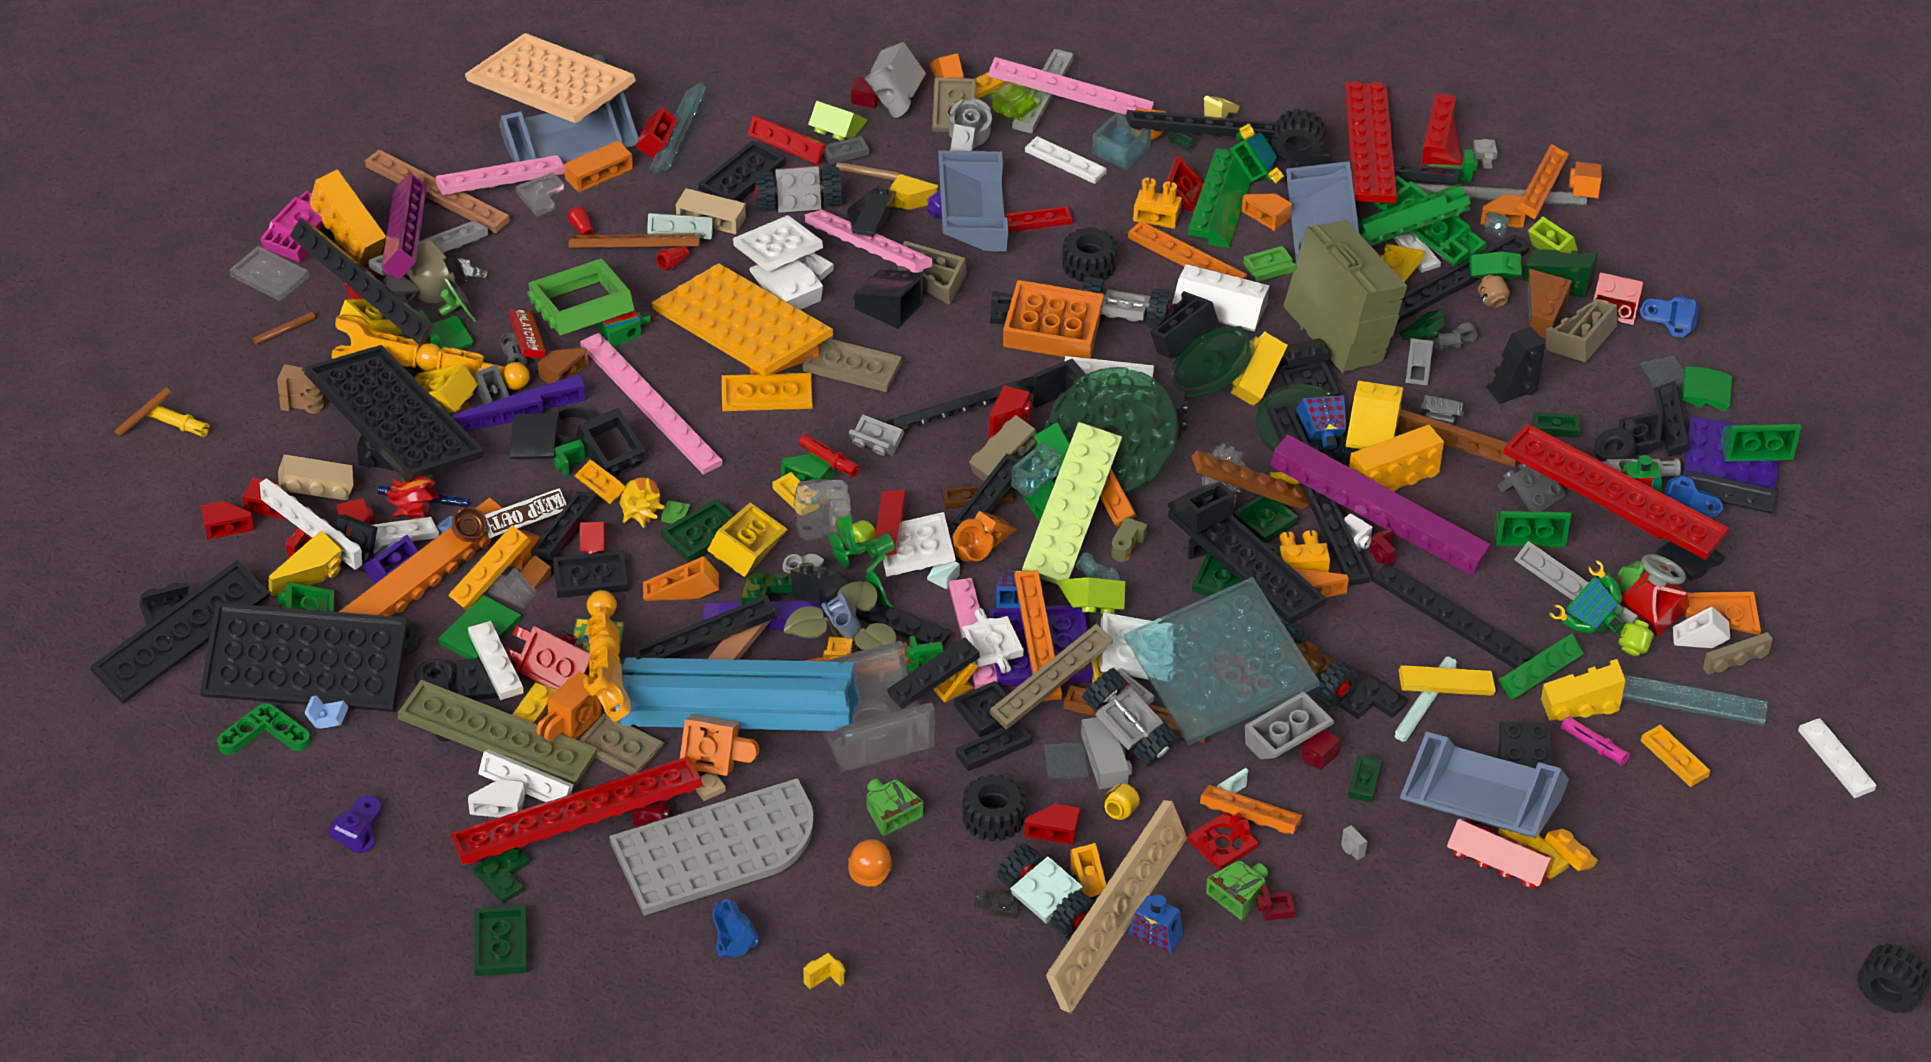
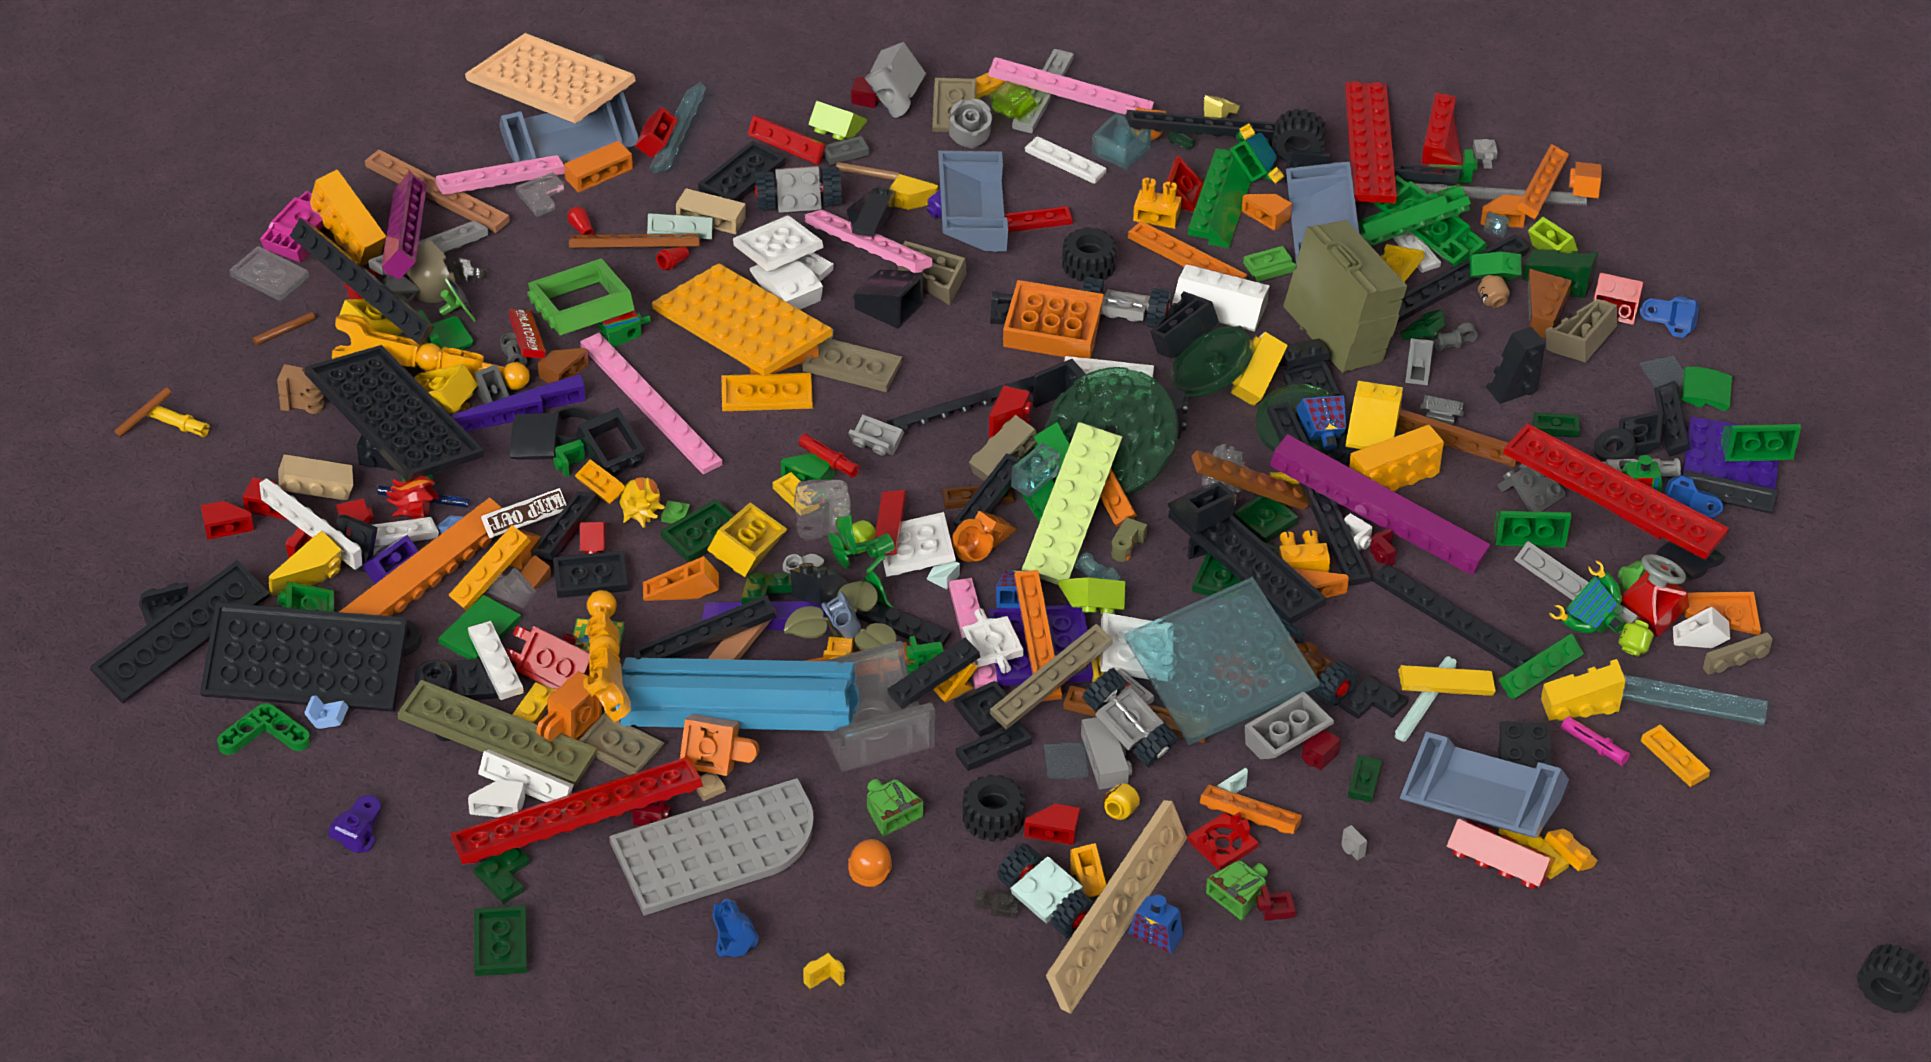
copper hair [451,507,487,543] -> none
orange slope [928,53,964,78] -> none
plate [950,123,977,151] -> none
white plate [1798,718,1876,798] -> none

